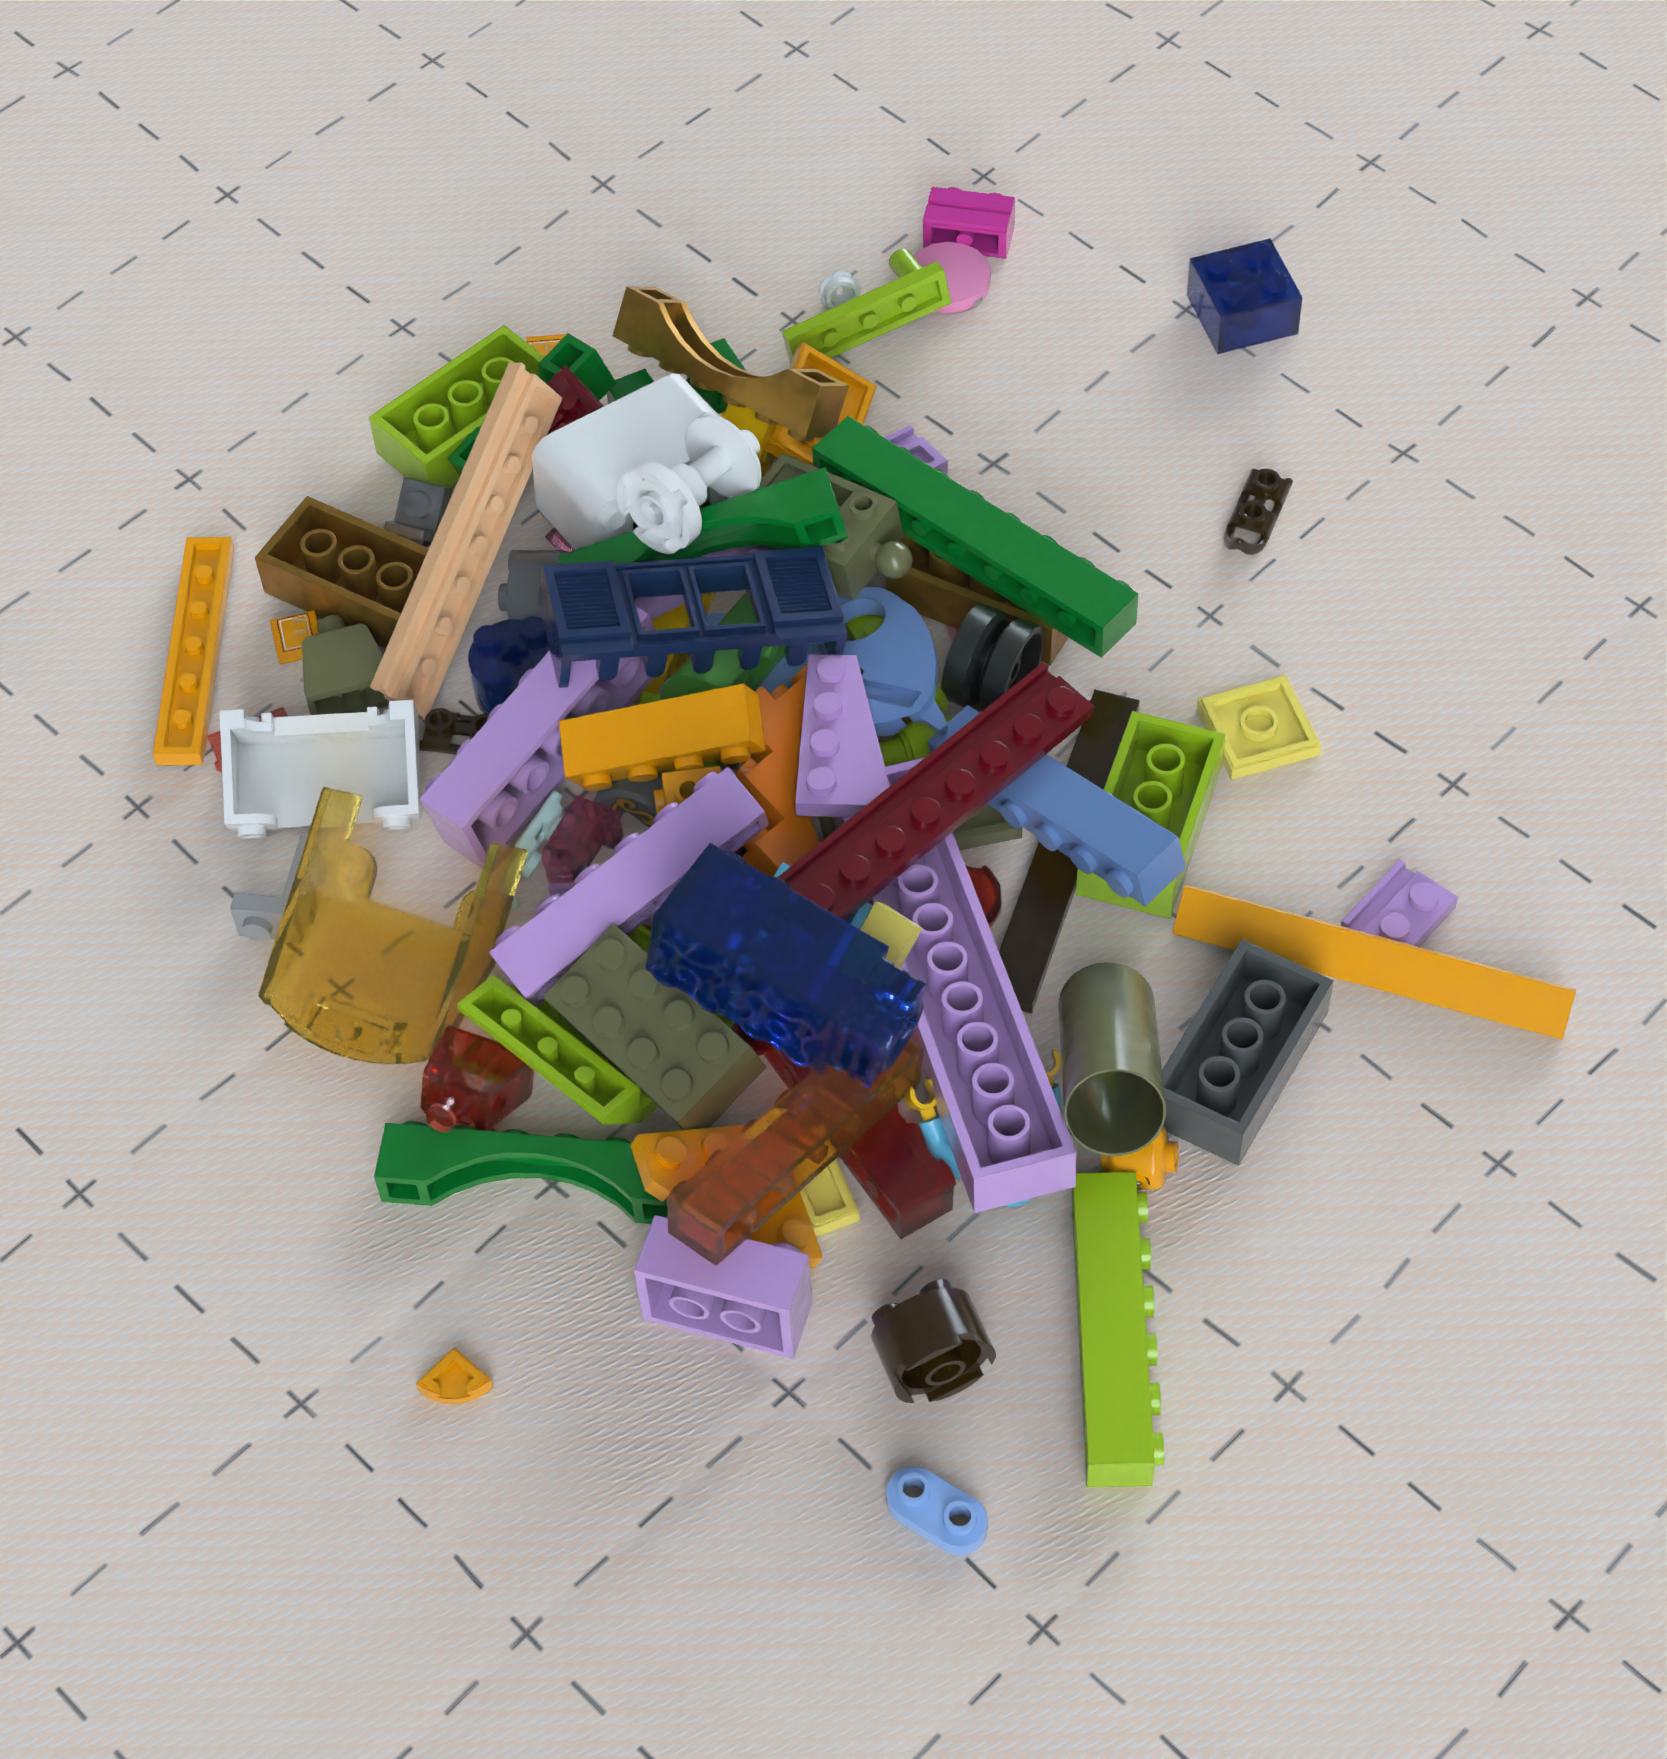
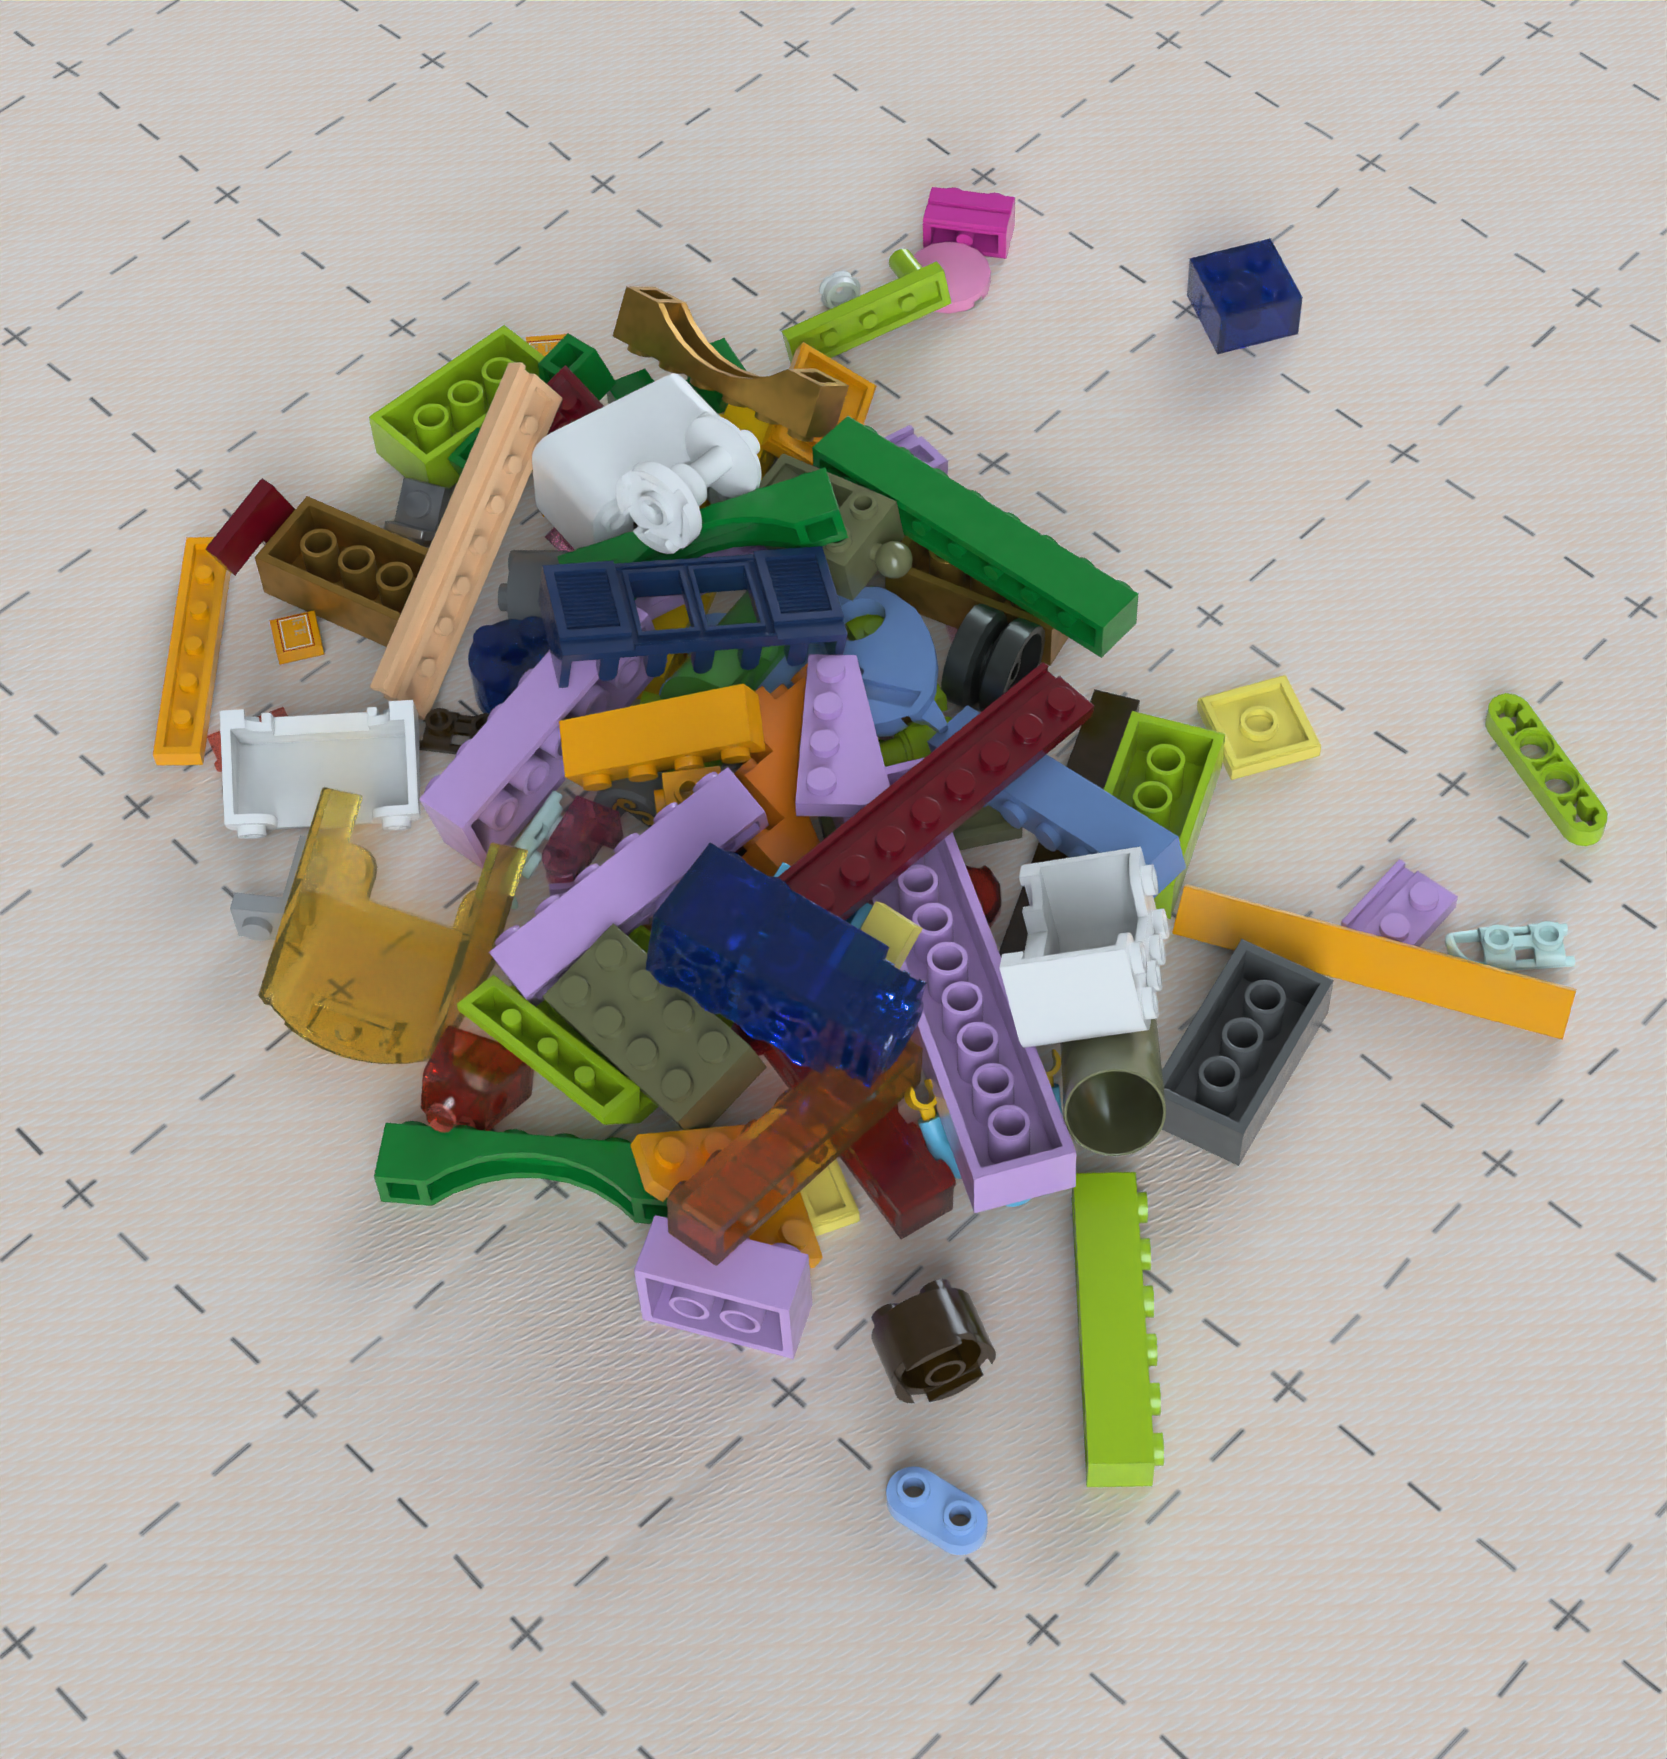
olive torso [302,615,389,715] -> none
light orange tile [416,1347,493,1404] -> none
light orange head [1101,1126,1179,1190] -> none
dark brown piece [1224,468,1293,555] -> none
none -> dark red tile [205,478,295,576]
none -> white windscreen [999,847,1169,1048]
none -> light aqua piece [1445,921,1575,971]
none -> lime beam [1485,693,1608,846]

